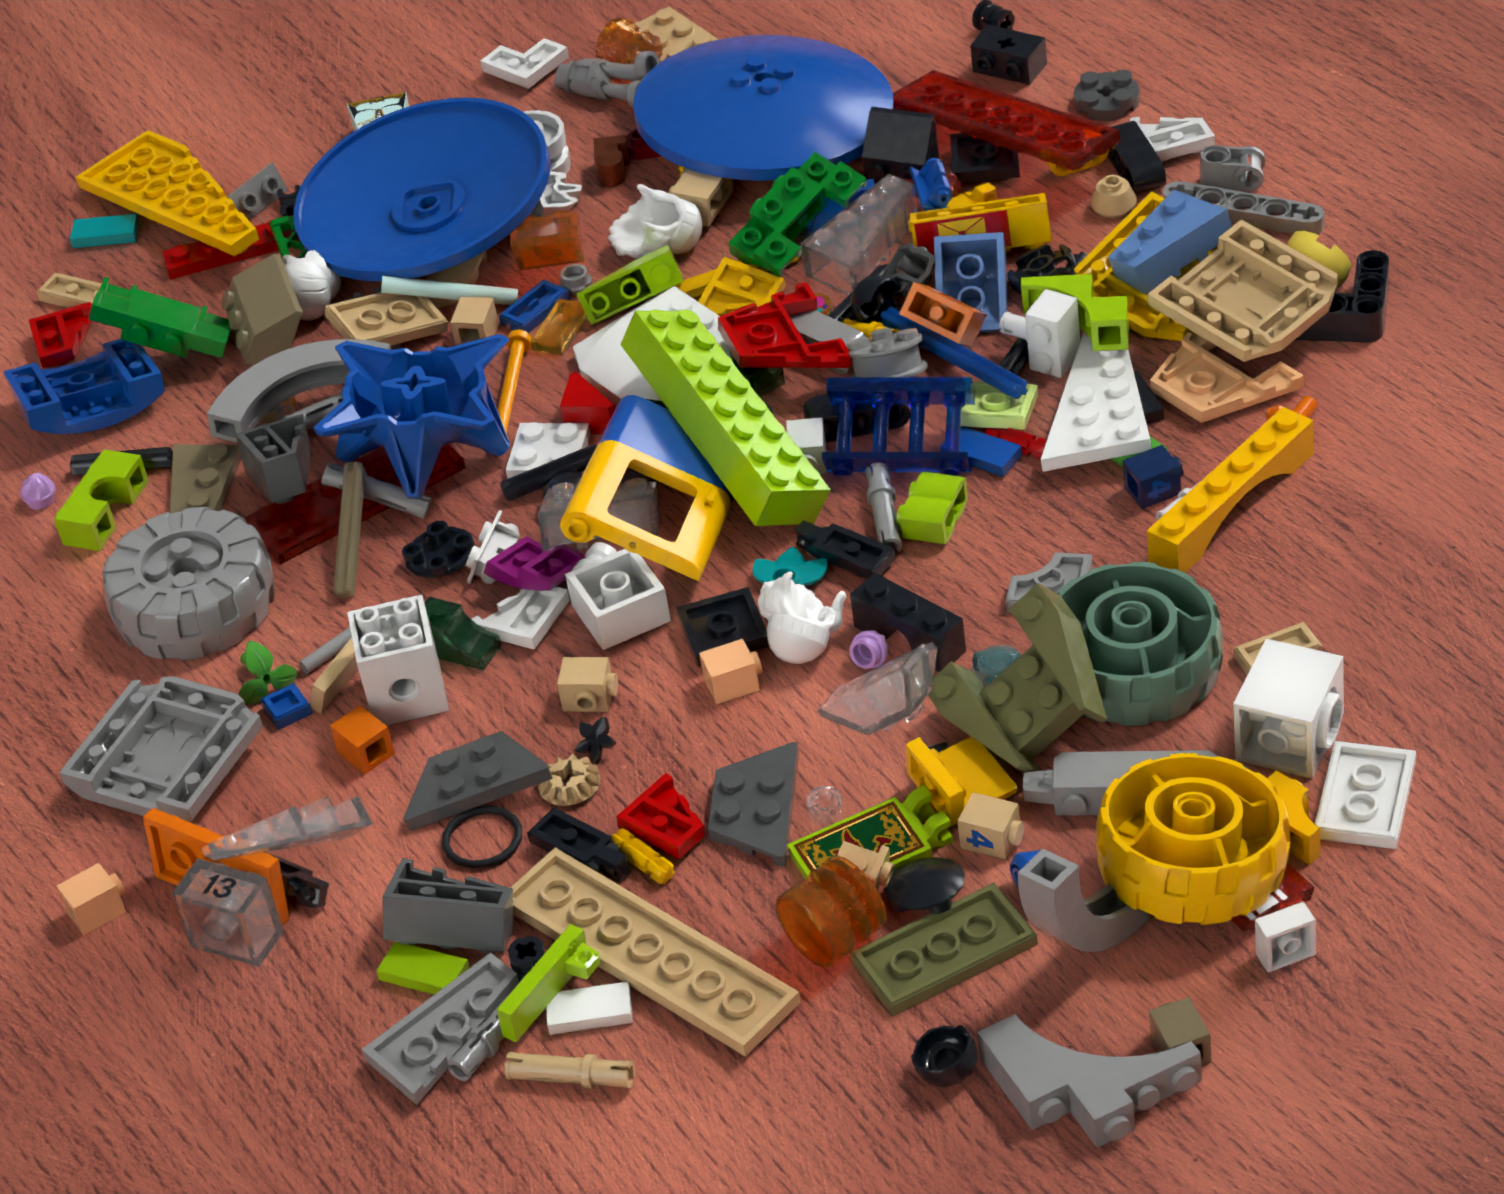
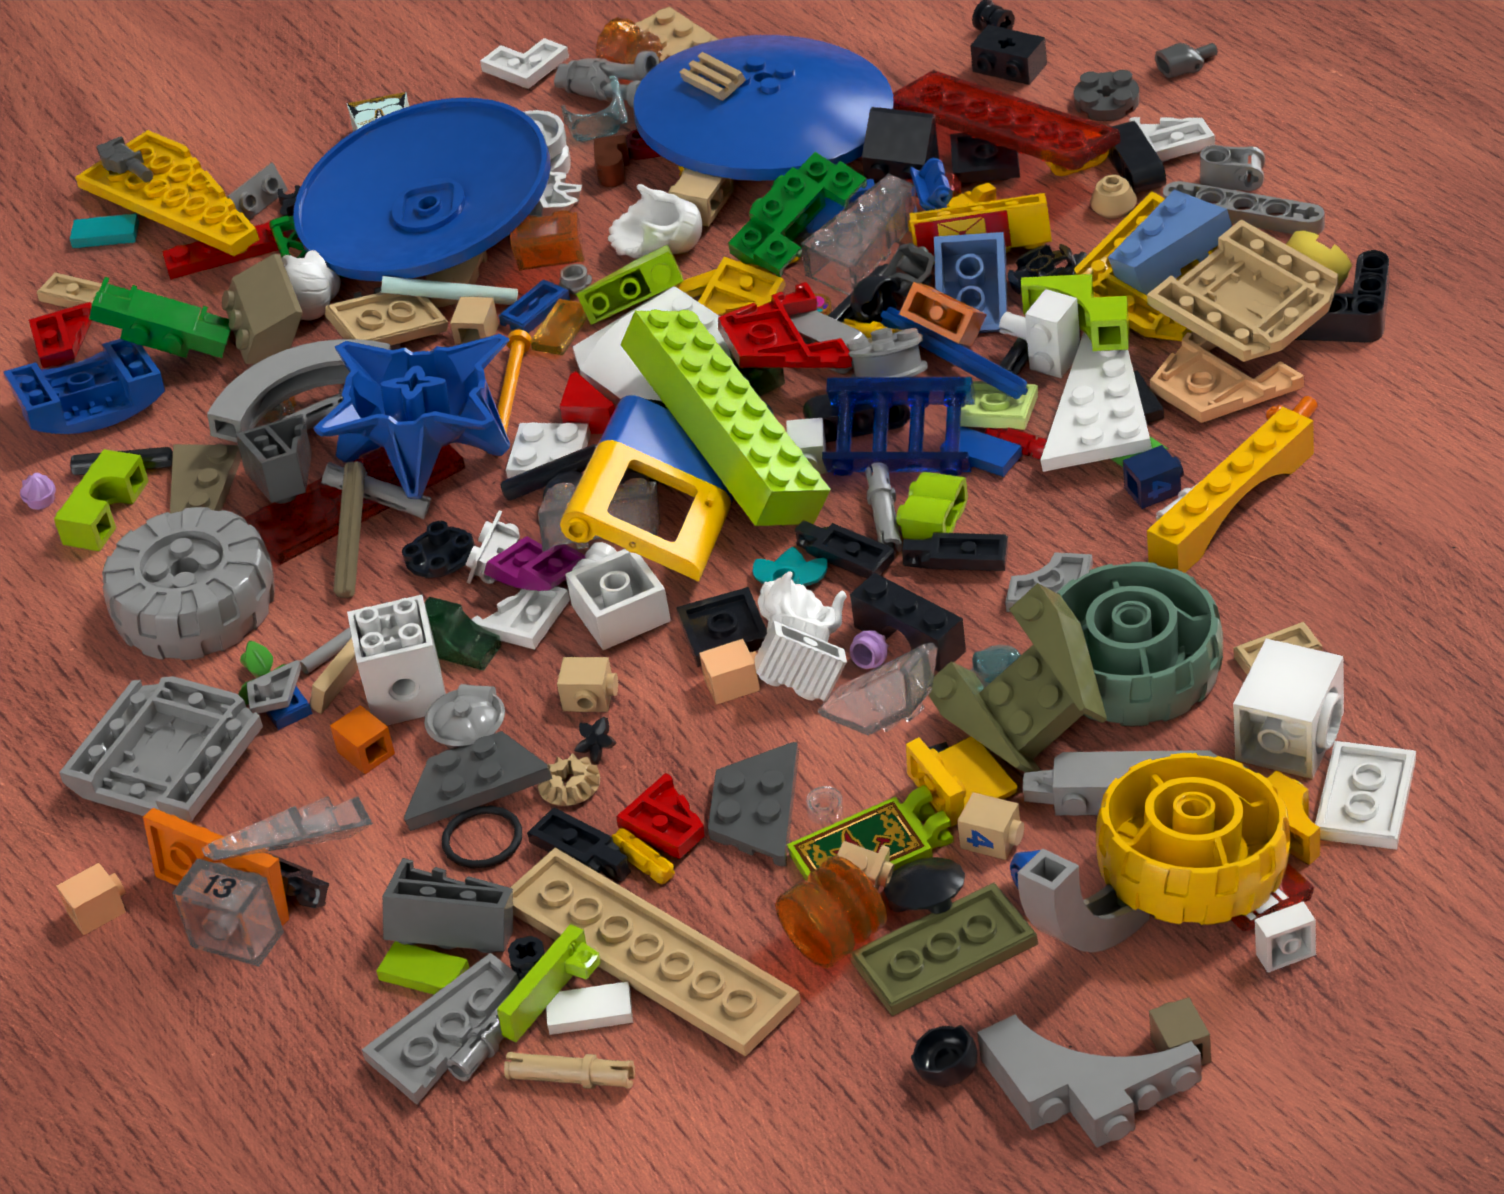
none -> dark grey piece [97,136,153,182]
none -> light grey piece [247,660,301,714]
none -> light grey piece [424,684,505,749]
none -> clear light blue helmet [561,75,628,142]
none -> tan tile [679,52,746,101]
none -> white brick [754,621,847,701]
none -> black hinge [902,532,1008,571]
none -> dark grey piece [1155,43,1218,78]

